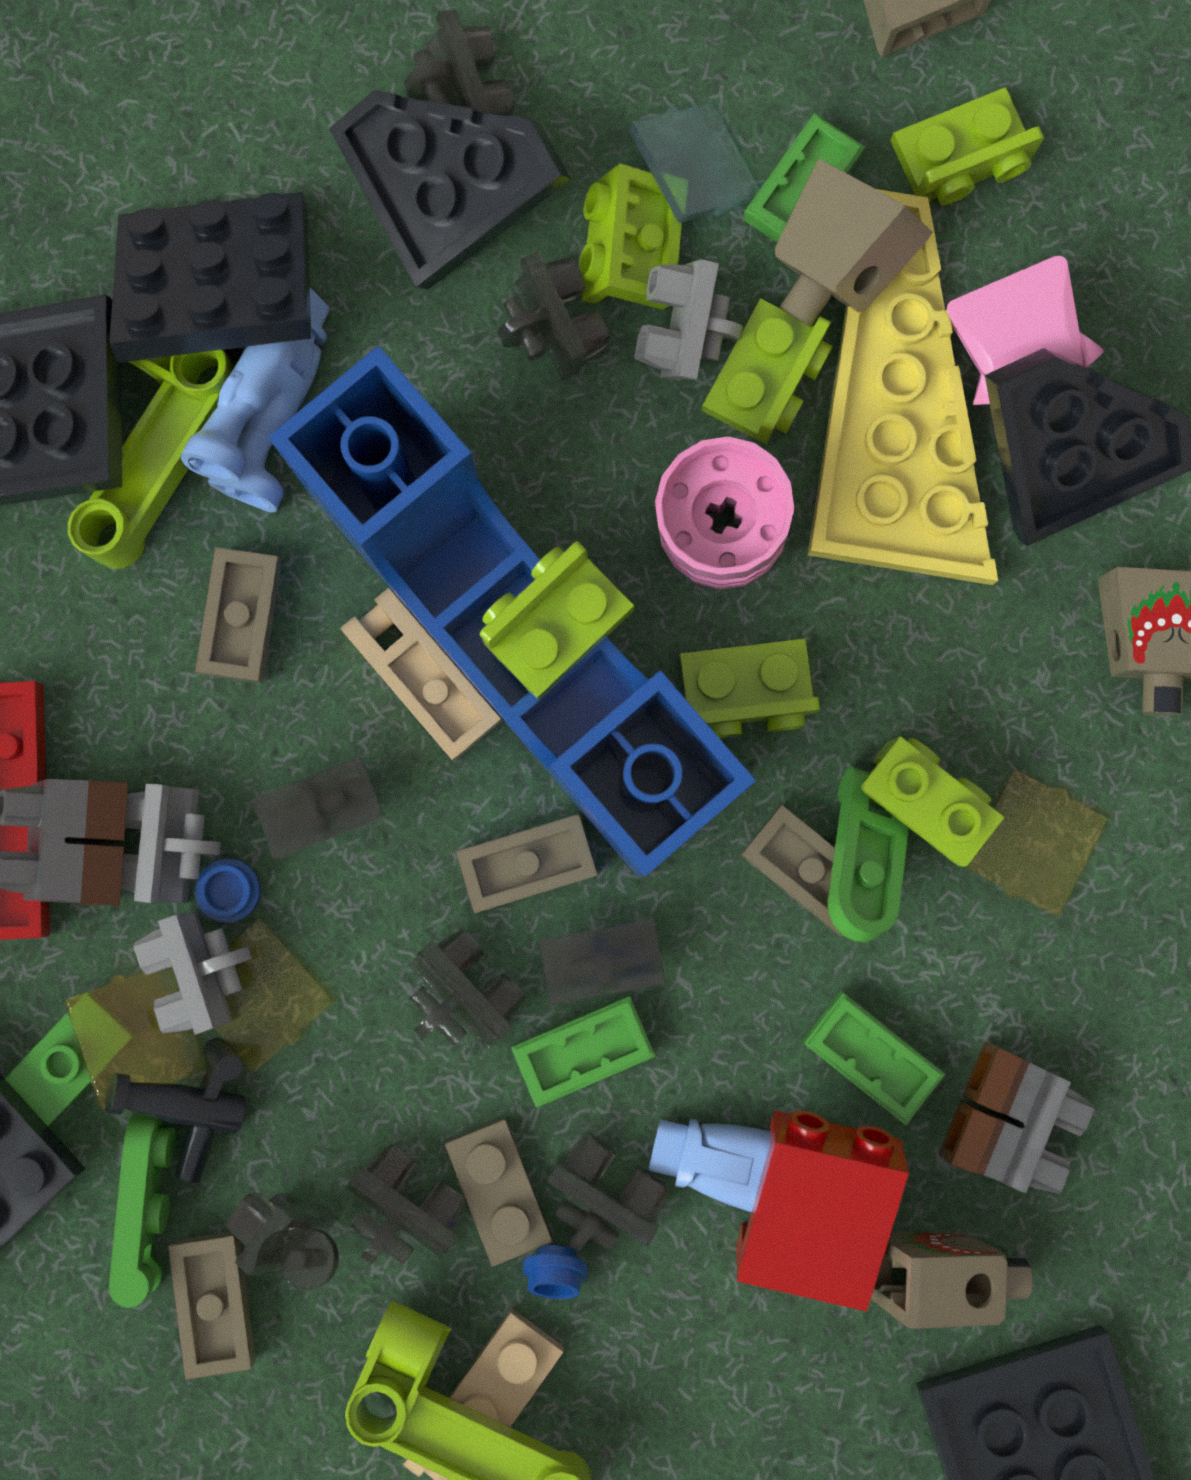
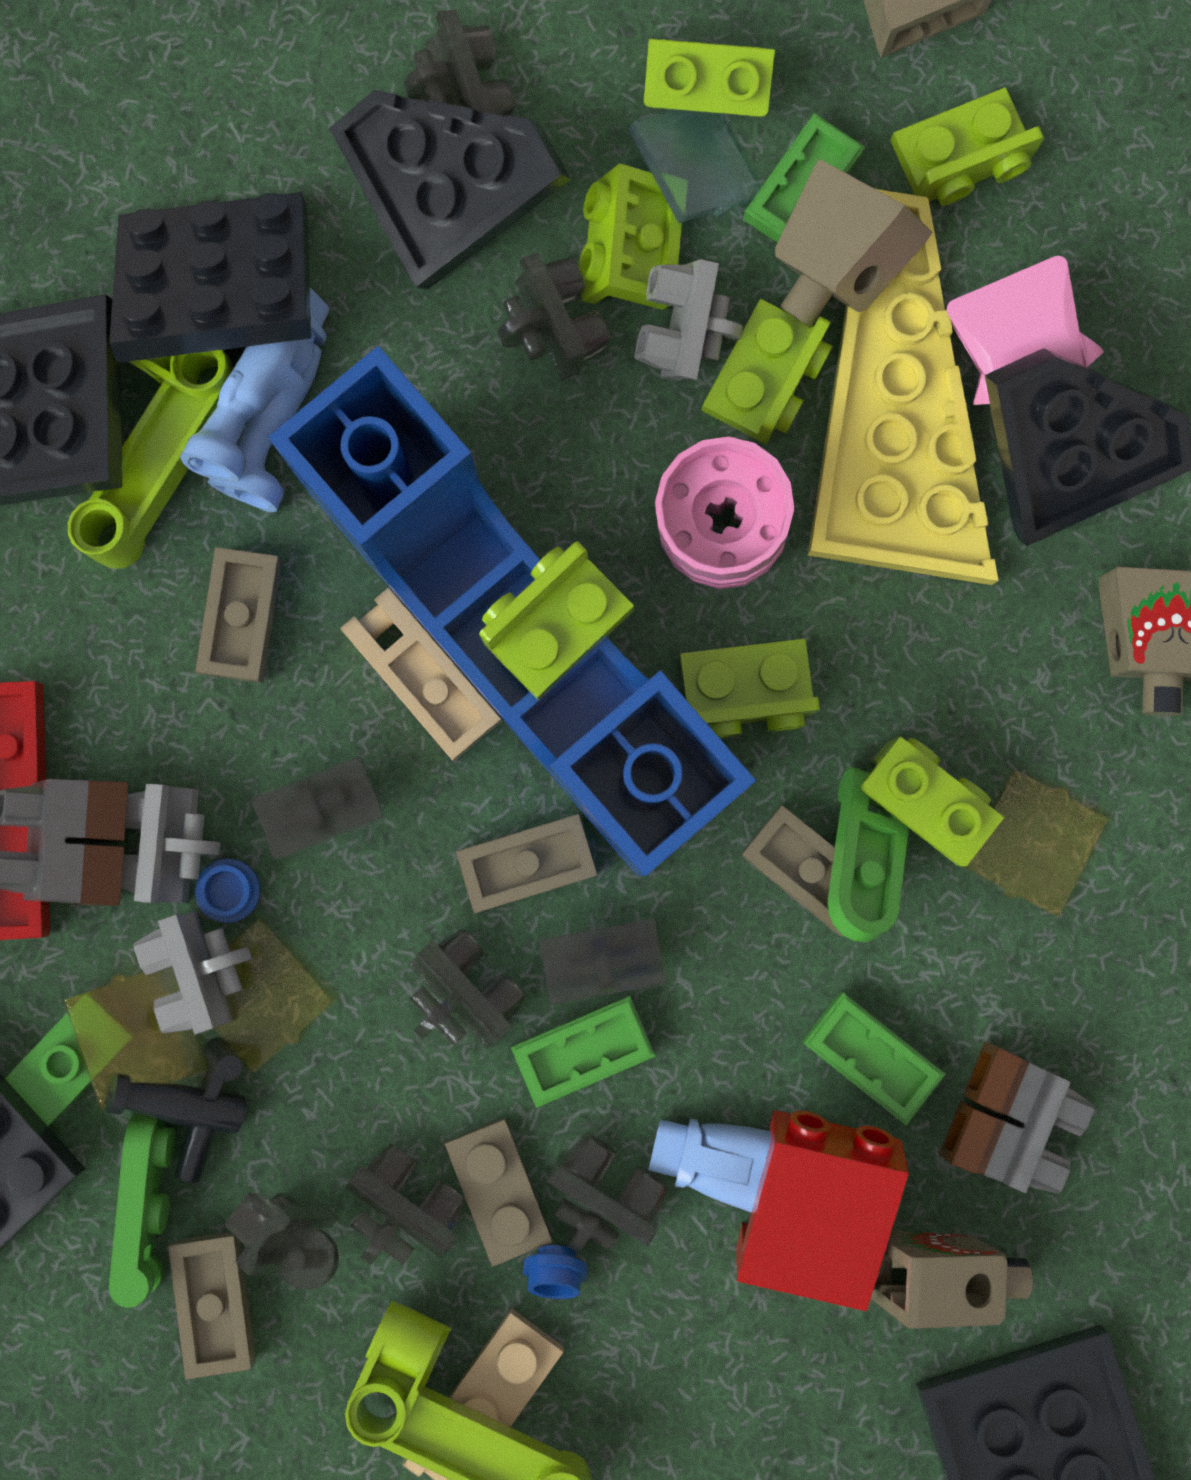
none -> lime bracket [644,38,775,117]

